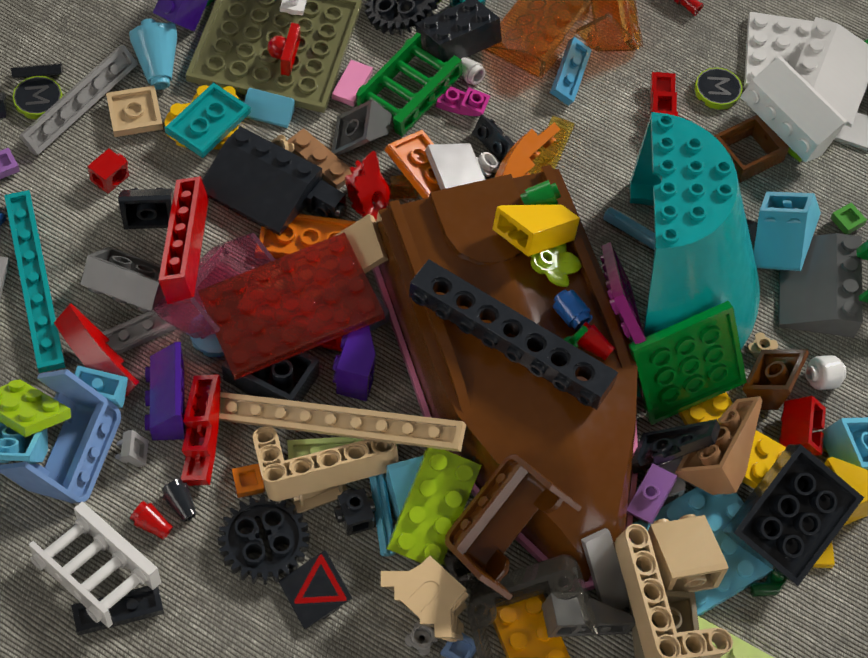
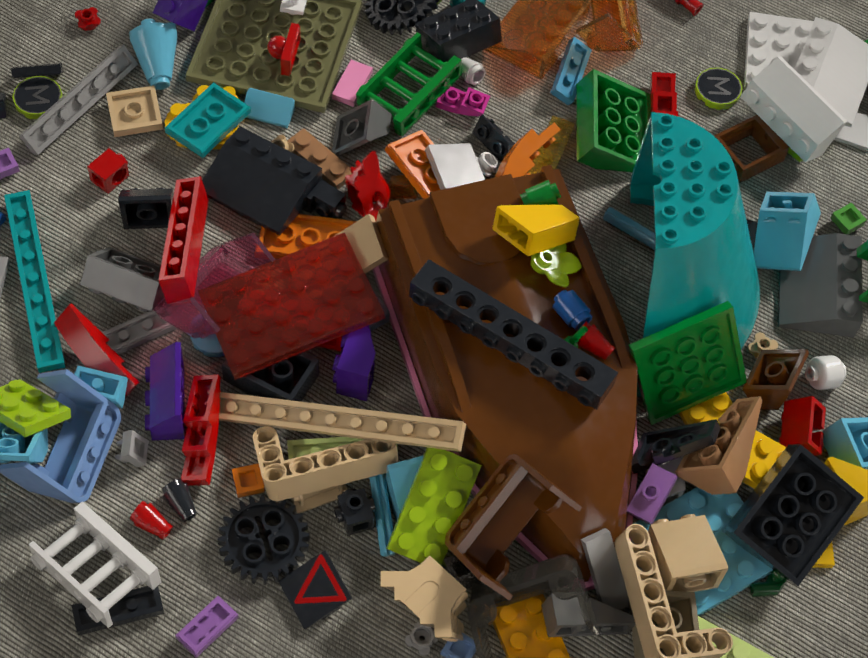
magenta plate [600,242,646,344] -> none
none -> red plate [74,7,101,31]
none -> medium lavender plate [175,596,239,658]
none -> green slope [576,69,651,172]

